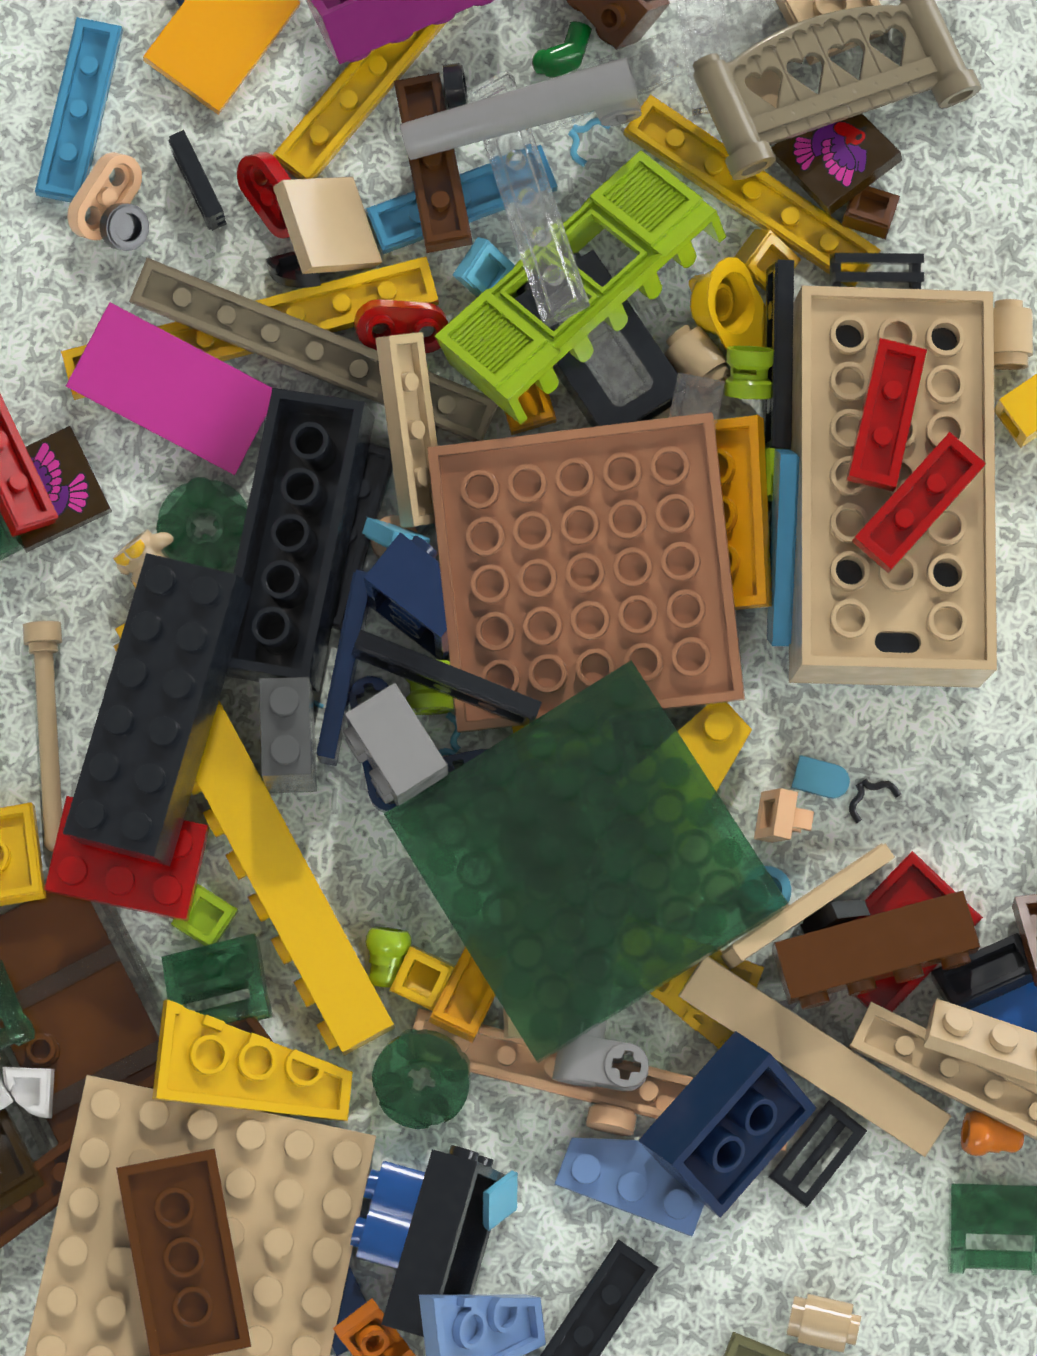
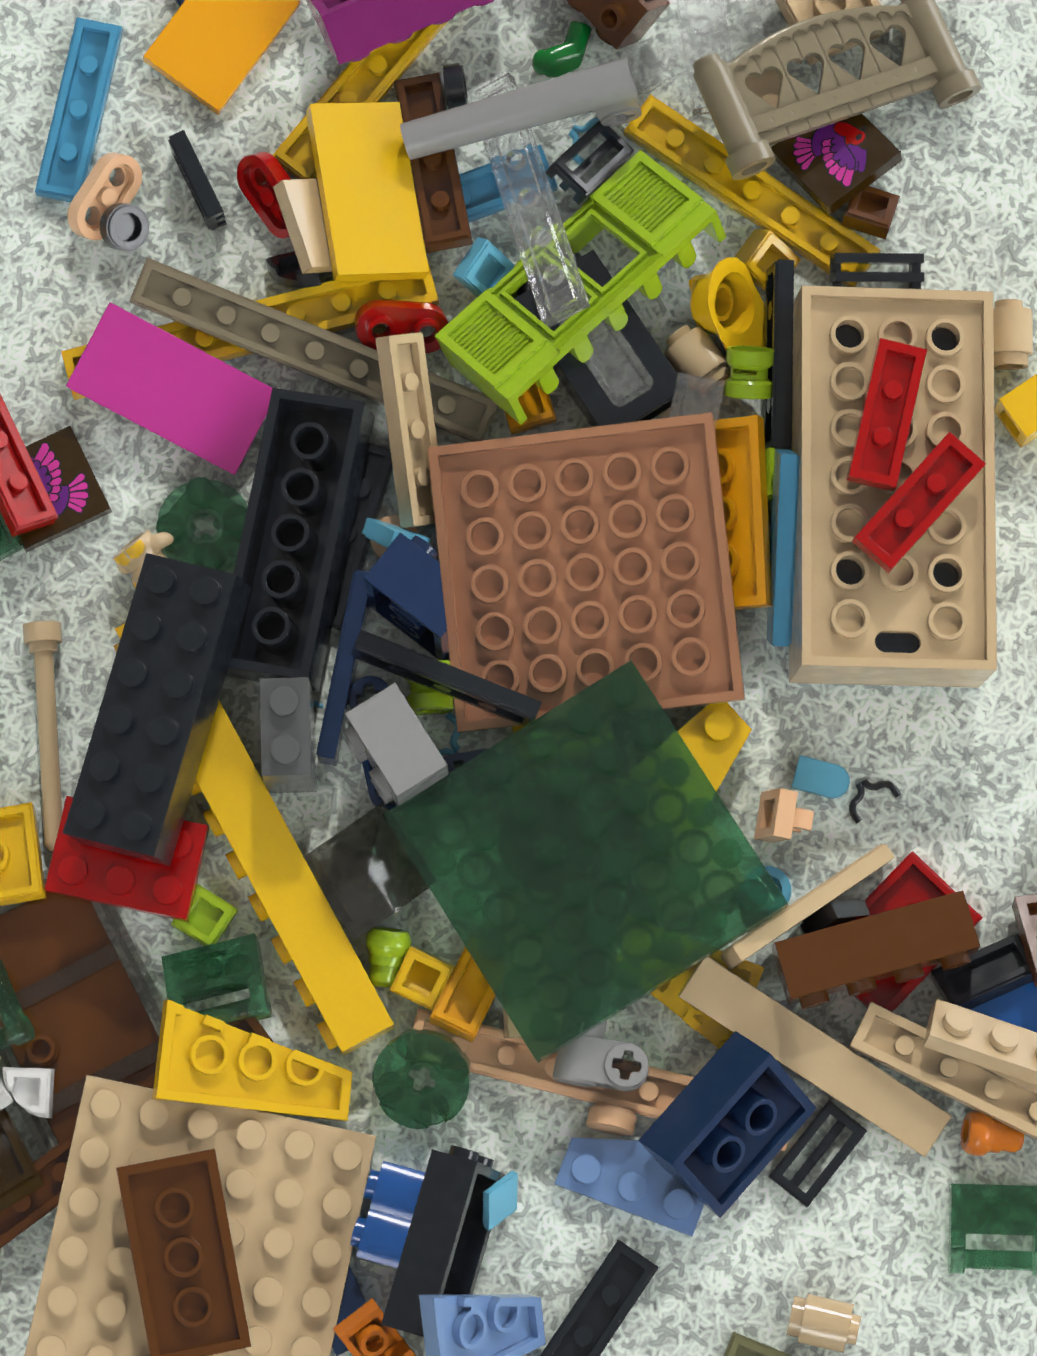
none -> clear smoke slope [304,802,438,940]
none -> yellow tile [306,102,429,282]
none -> black tile [545,120,635,205]

